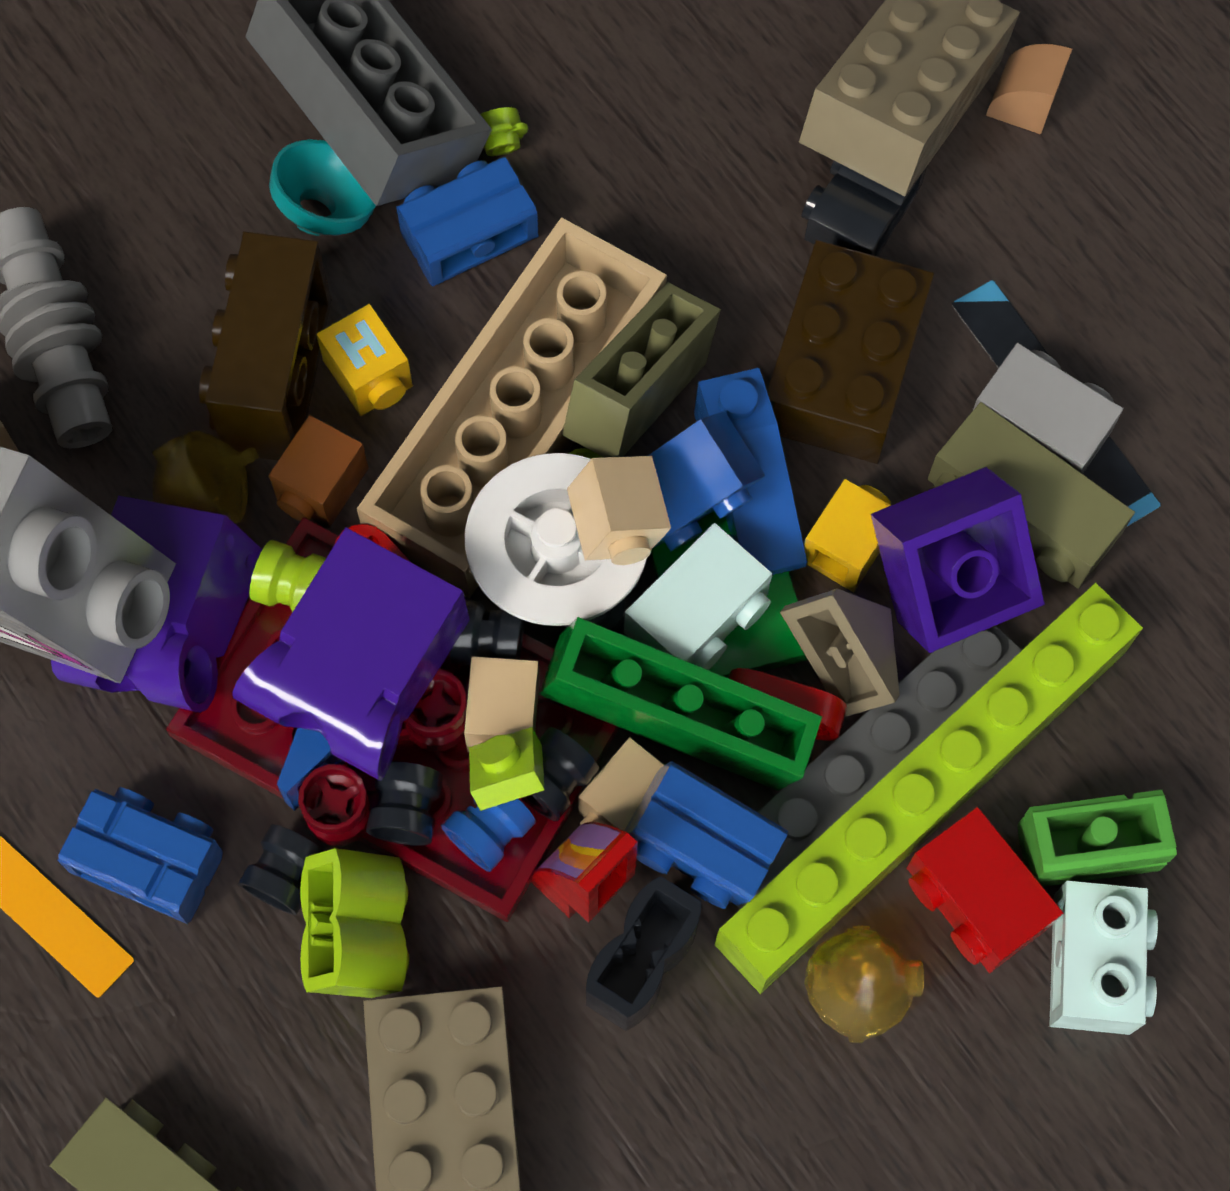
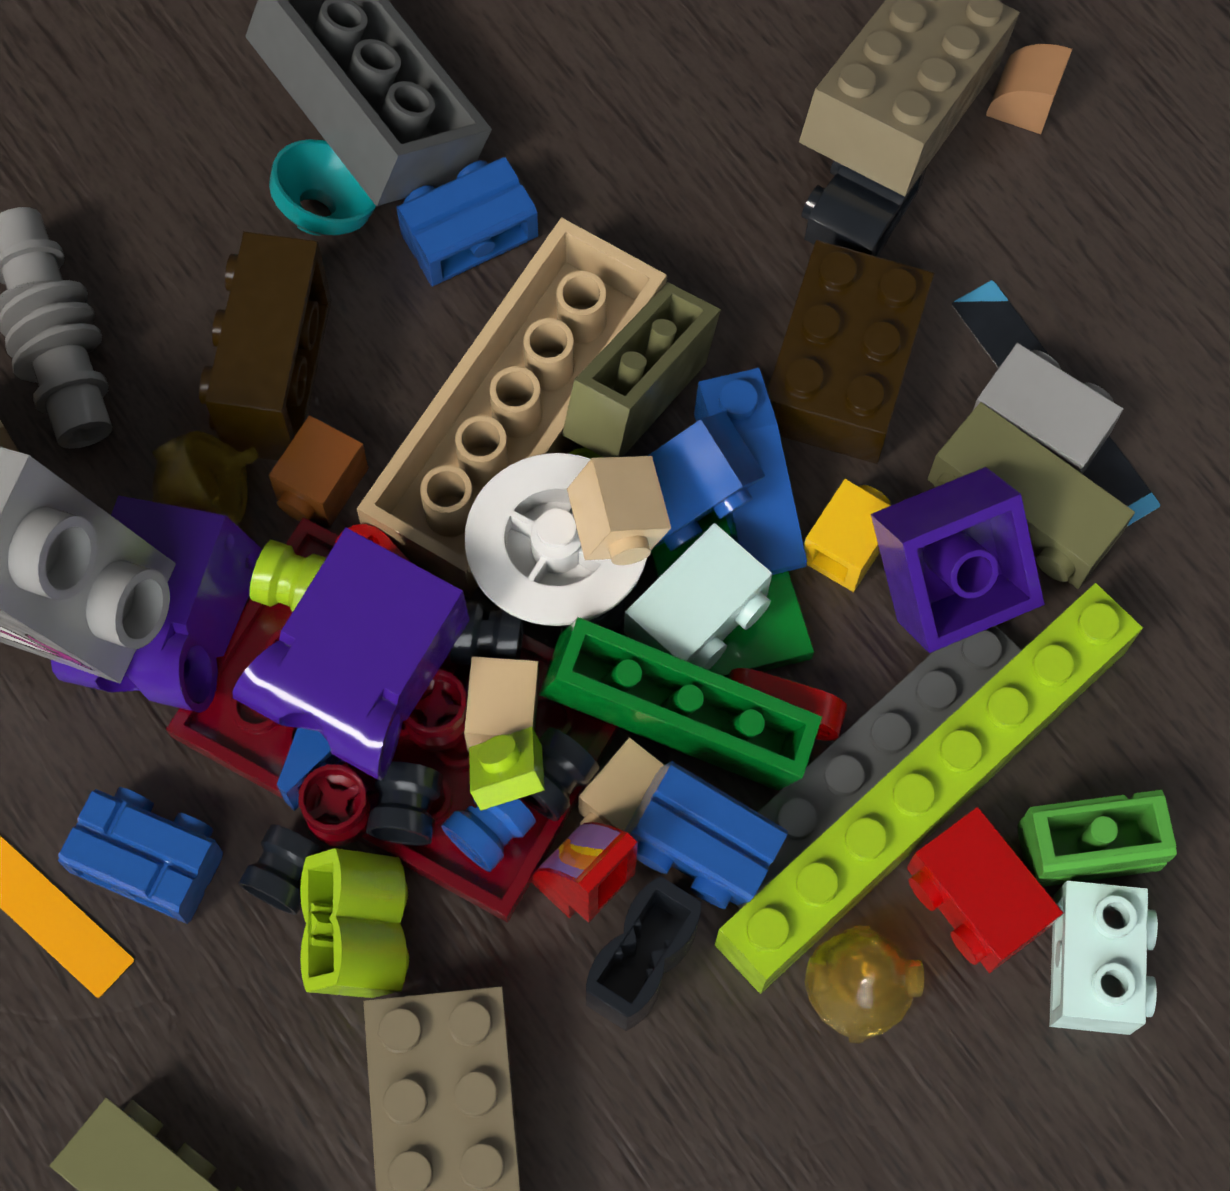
yellow brick [316,304,413,417] -> none
lime plate [480,107,529,156] -> none
dark tan slope [780,588,900,717] -> none

